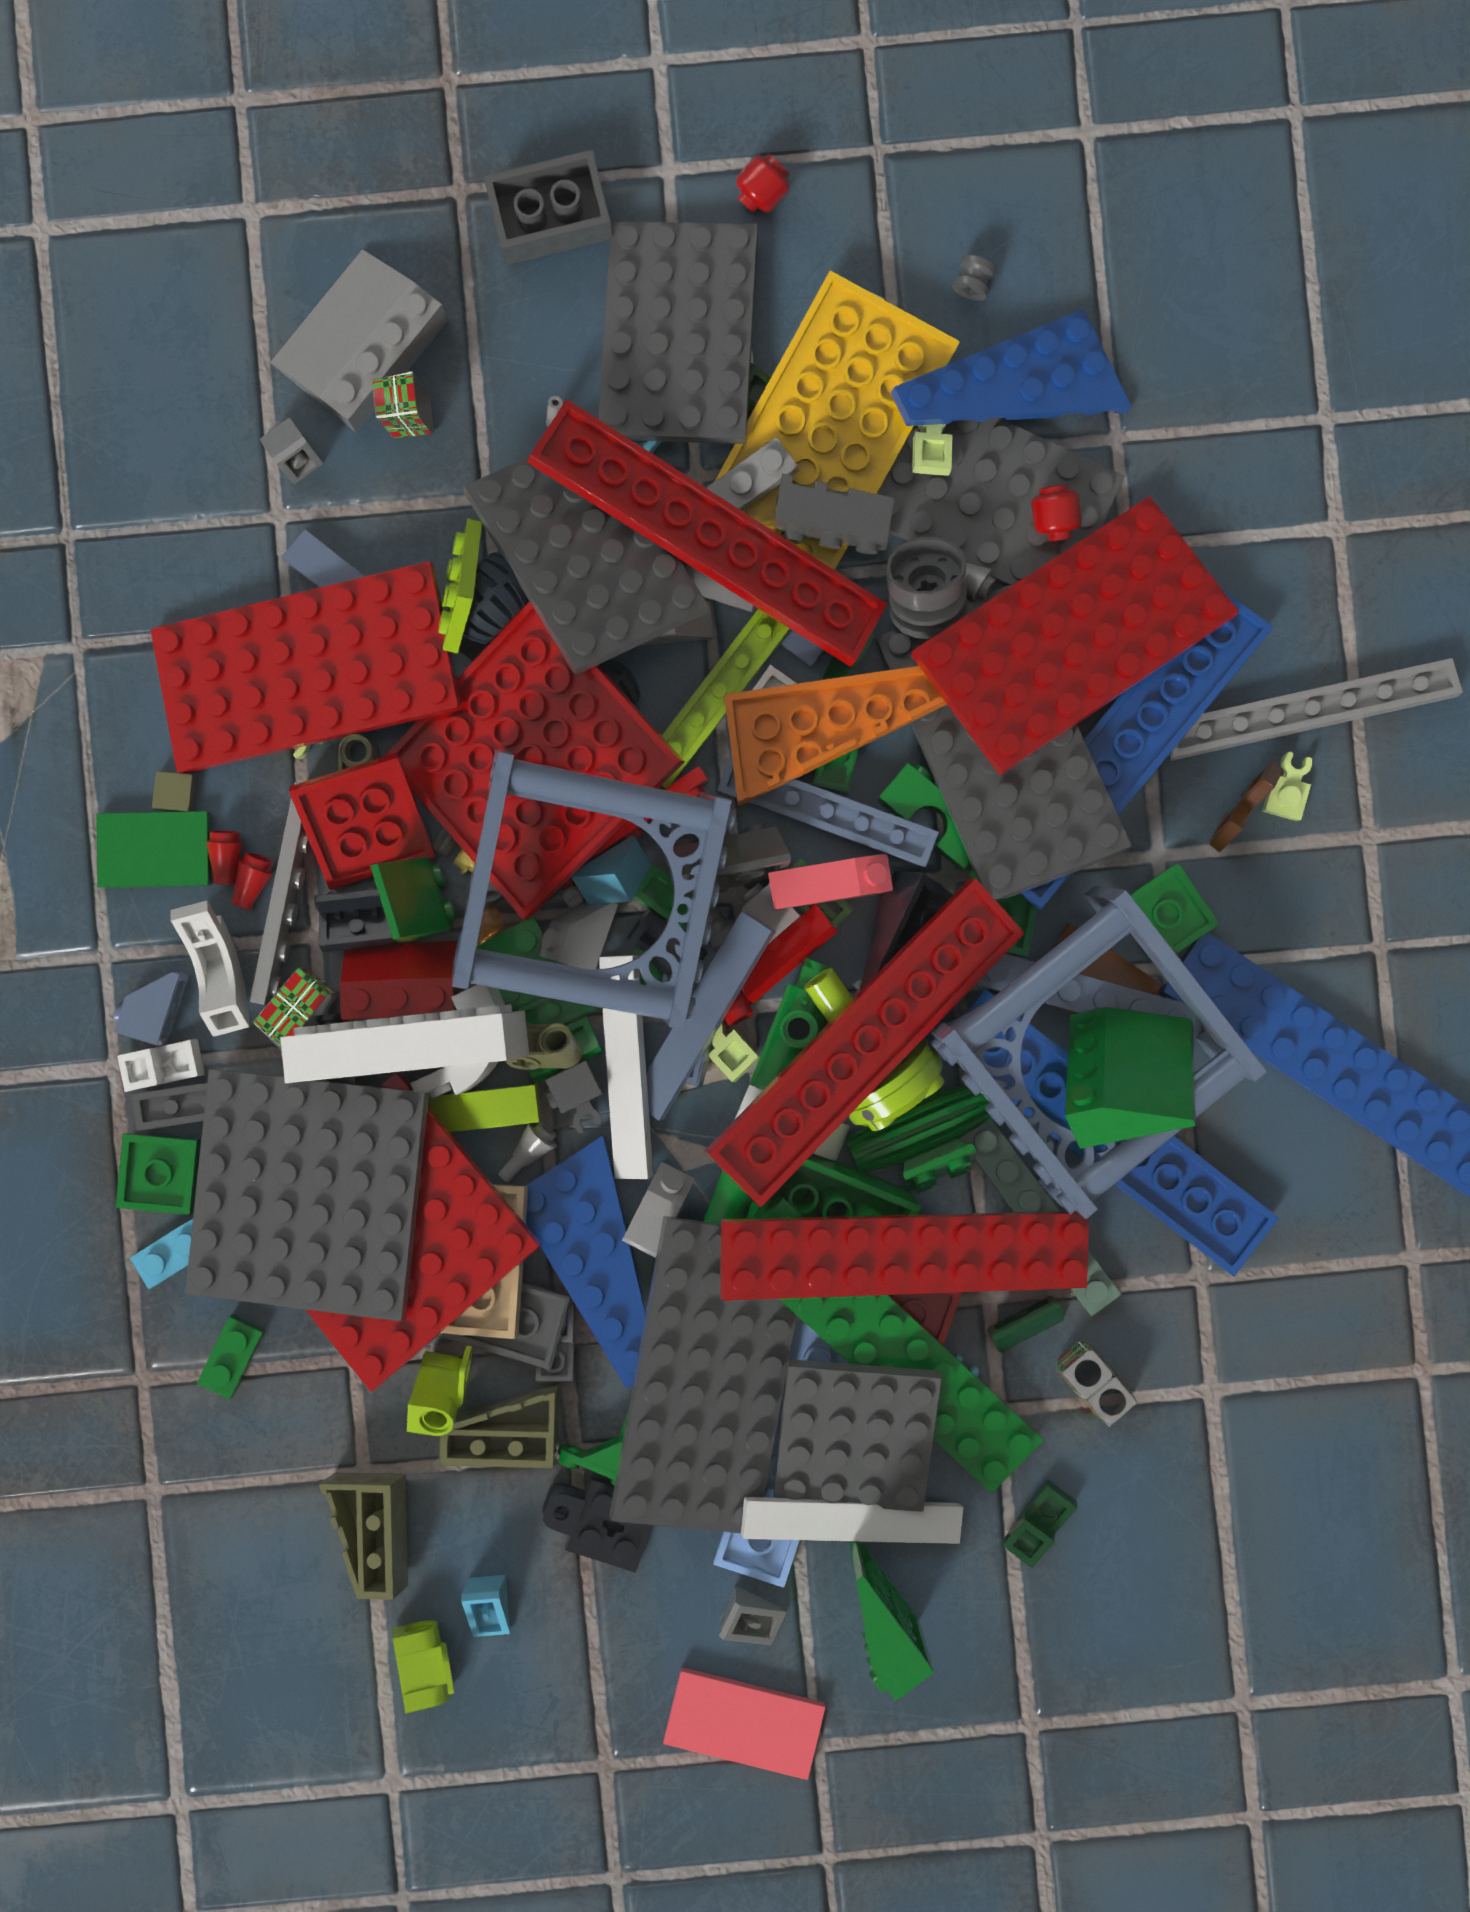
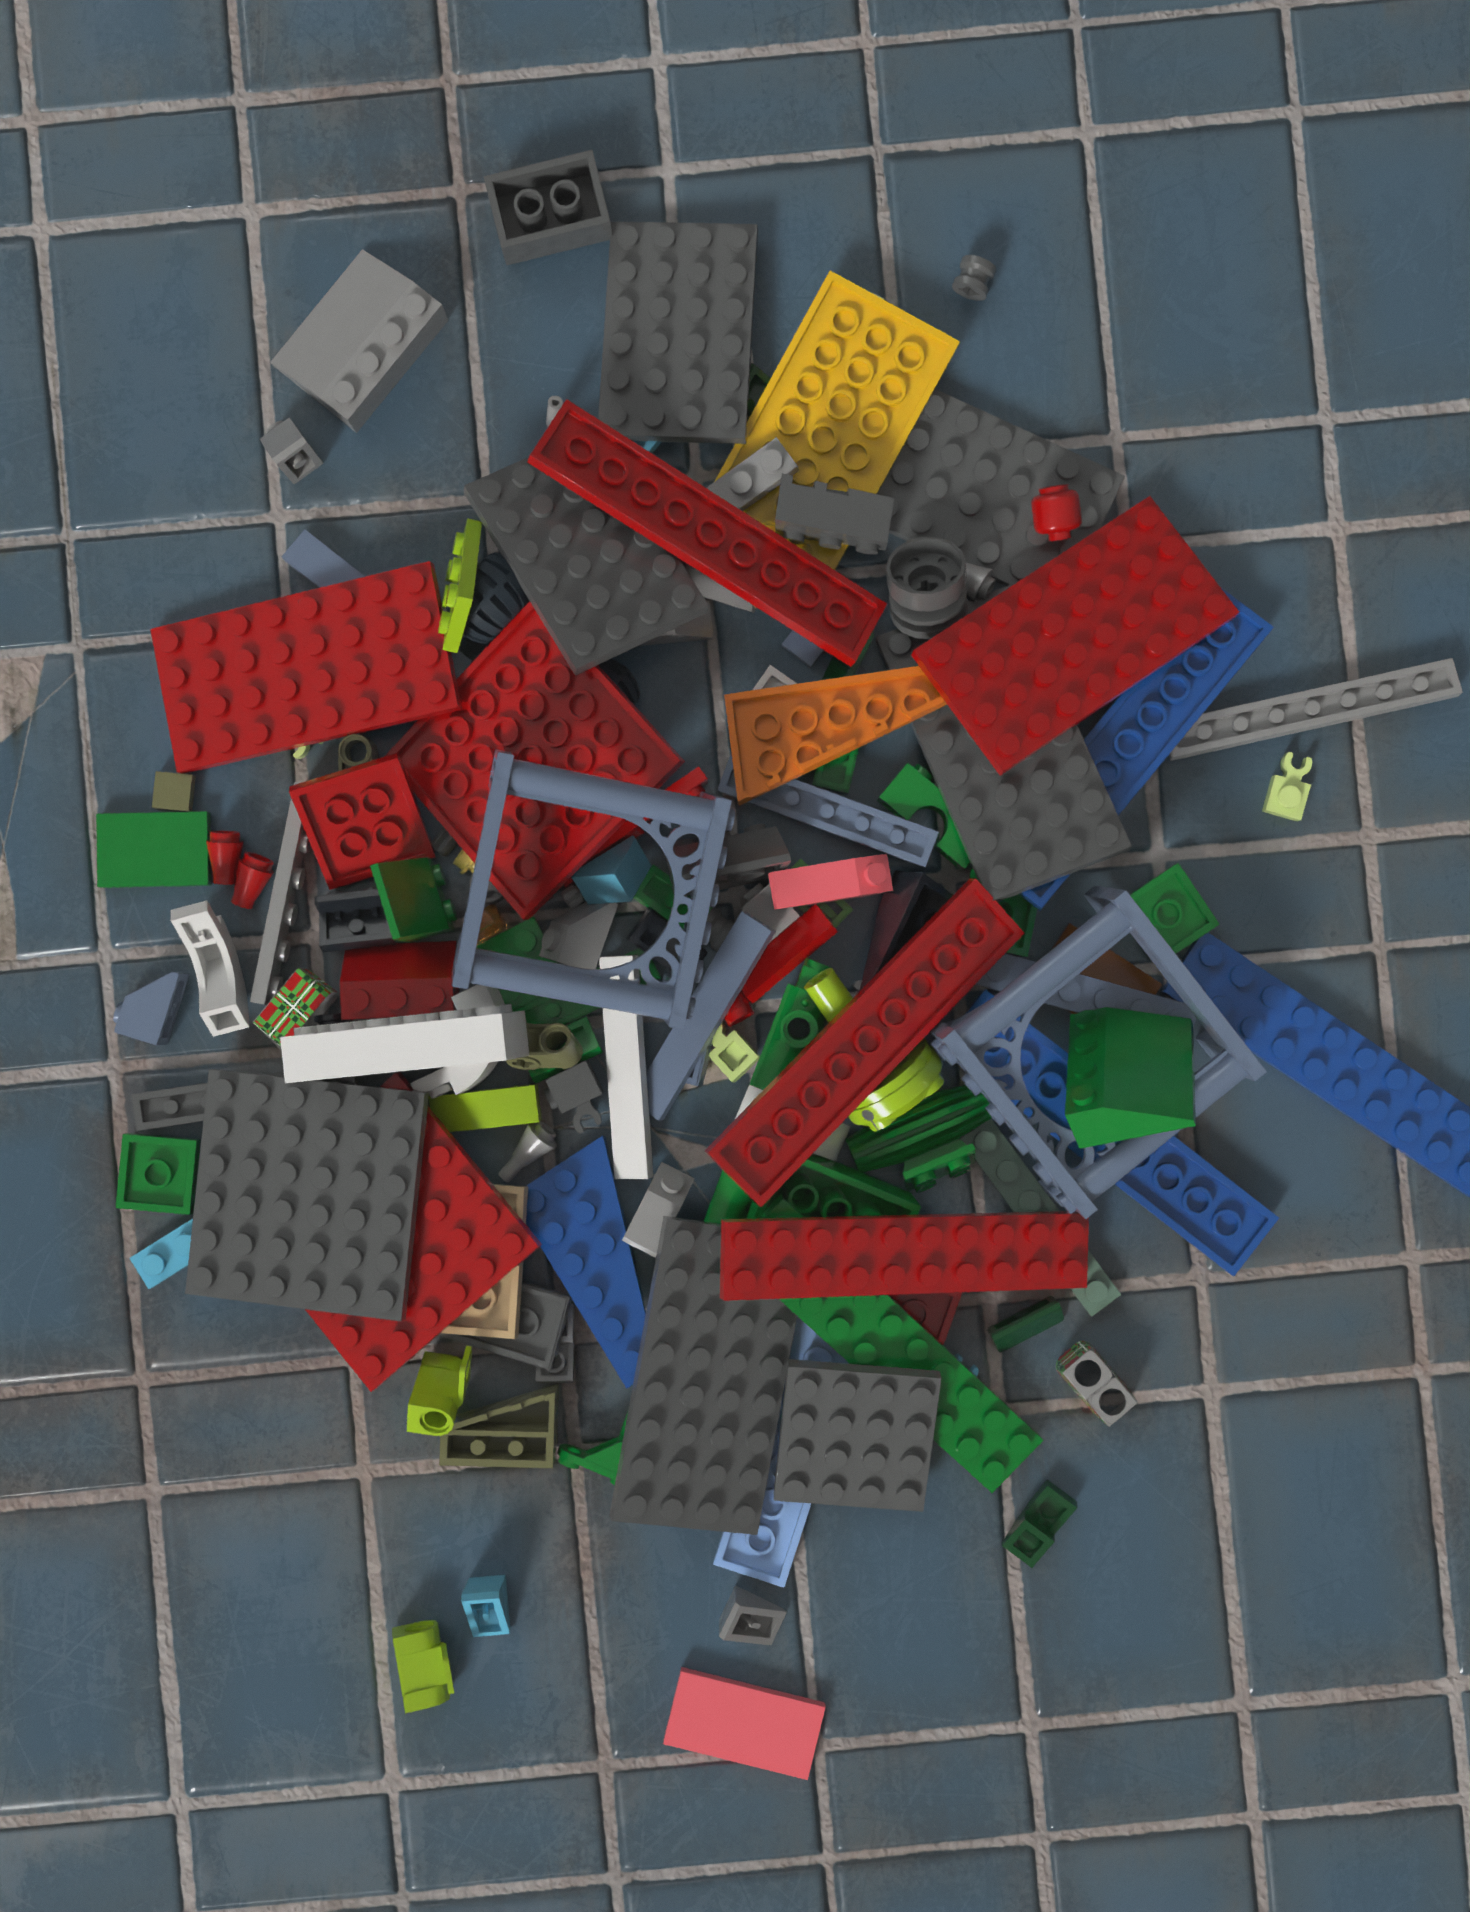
white slope [117,1039,205,1092] -> none
green plate [196,1314,265,1400] -> none
olive wedge [318,1473,408,1600] -> none
piece [372,371,434,438] -> none
black plate [542,1476,653,1573] -> none
lime plate [662,609,790,789] -> none
red head [736,154,790,213] -> none
white tile [741,1497,963,1544] -> none
green slope [849,1541,934,1701] -> none
blue wing [891,309,1132,426] -> none
yellowish green plate [912,424,952,476] -> none
reddish brown tile [1209,762,1283,852] -> none

